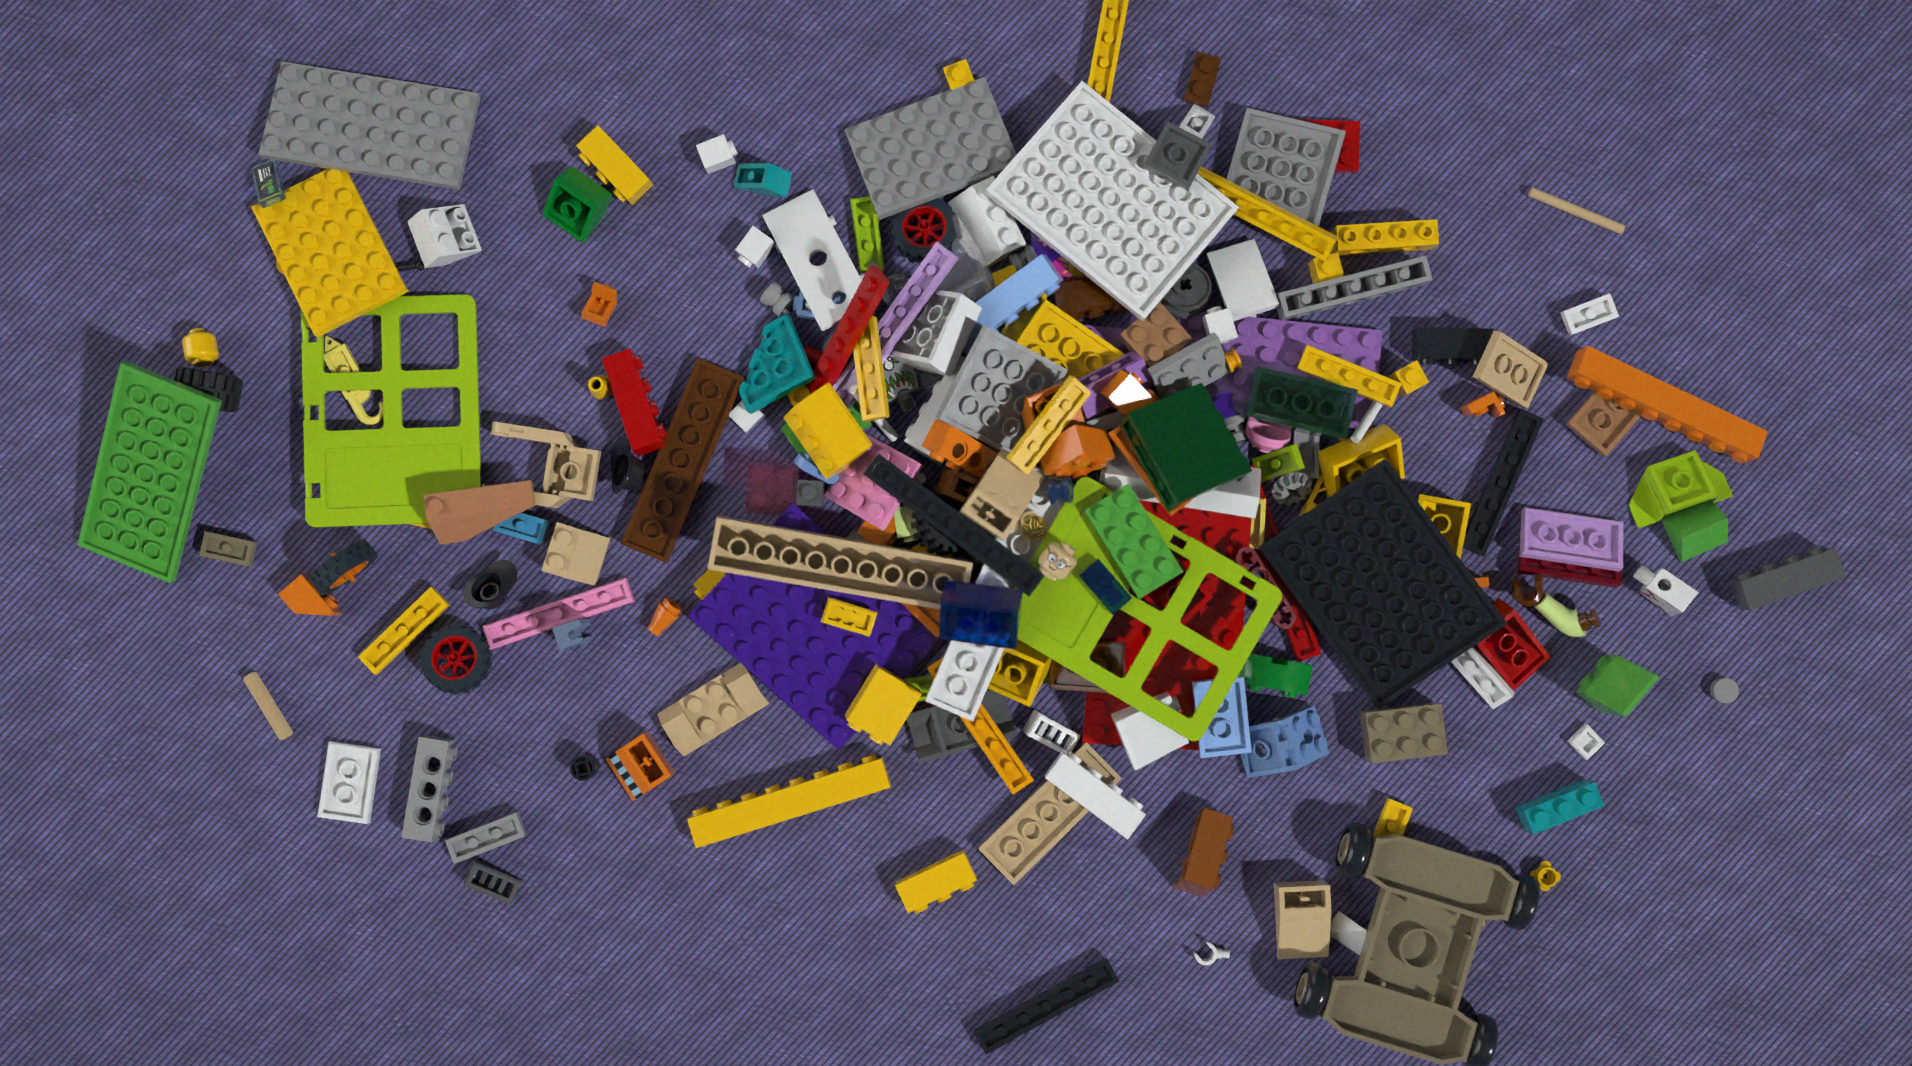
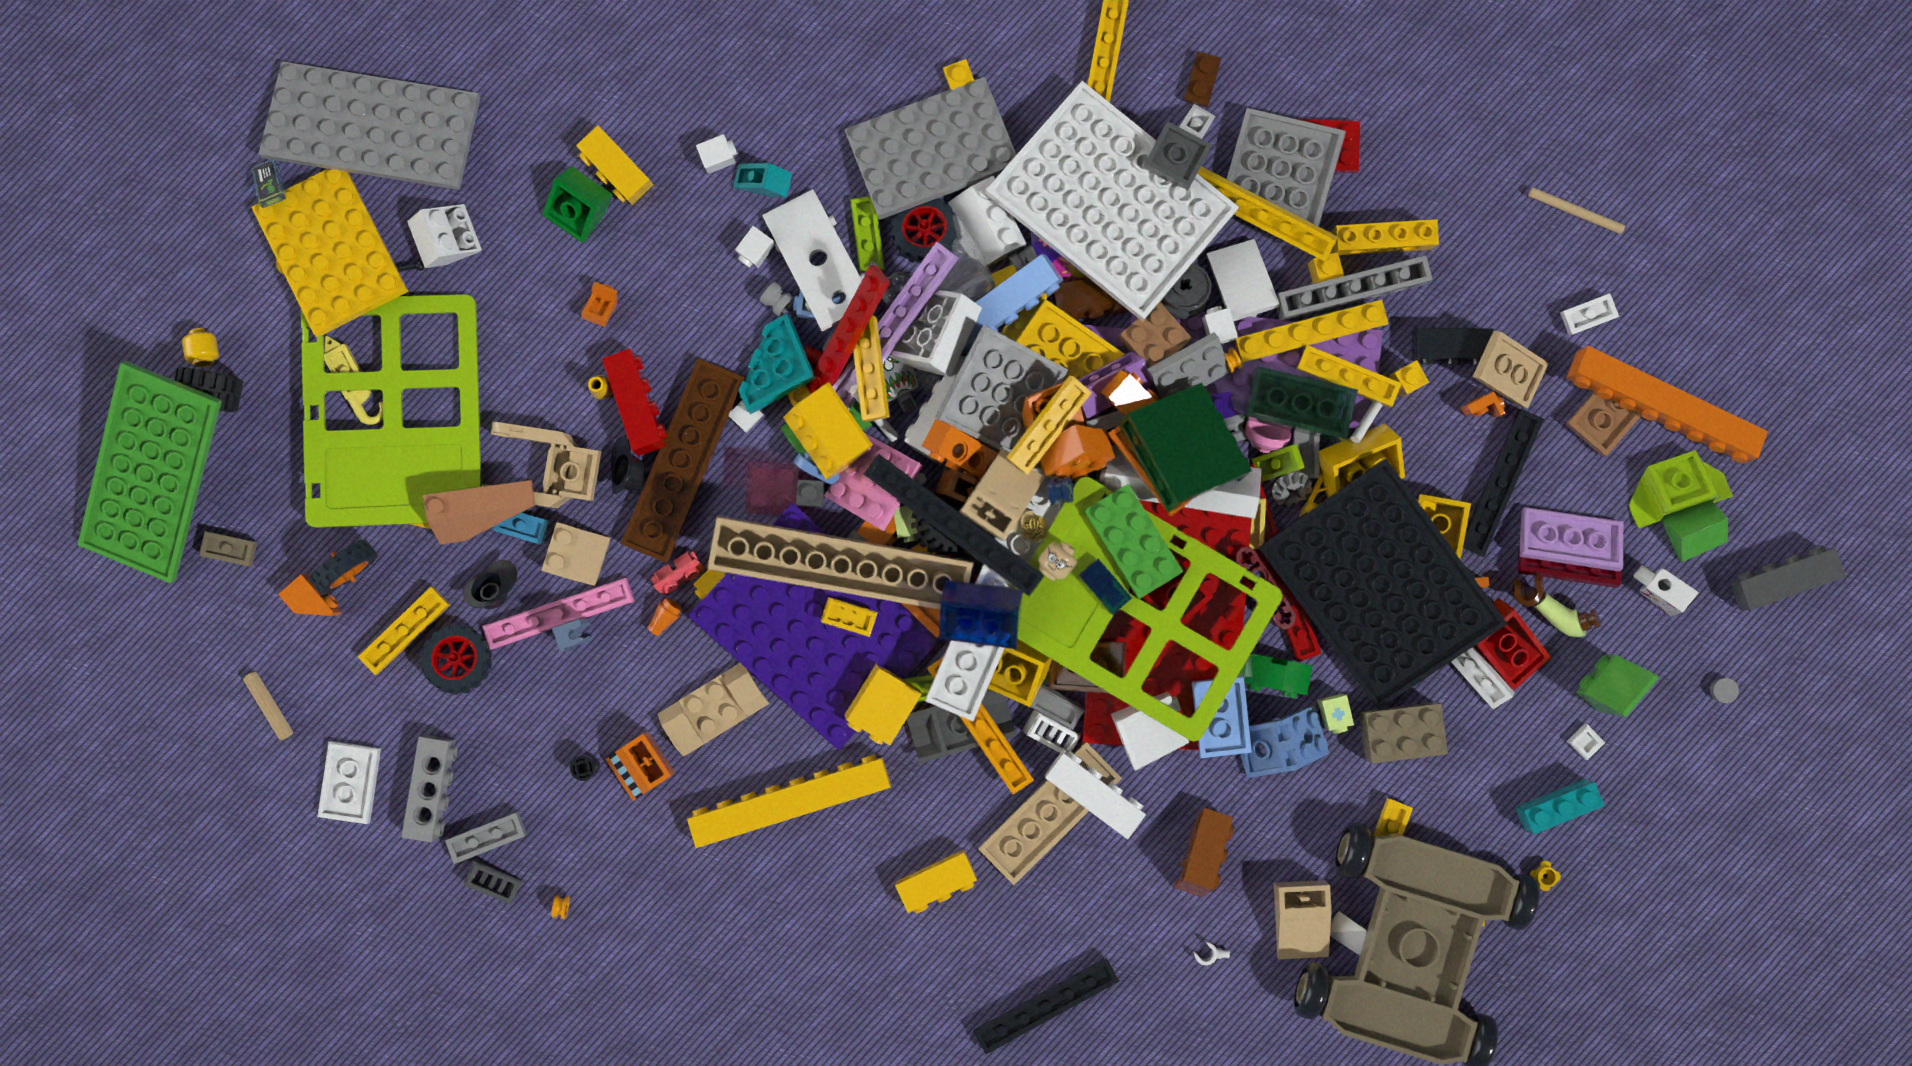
none -> light orange bush [551,895,570,920]
none -> coral hinge [651,551,705,596]
none -> light grey tile [1030,684,1085,730]
none -> yellow plate [1234,300,1389,363]
none -> yellowish green brick [1317,694,1354,734]

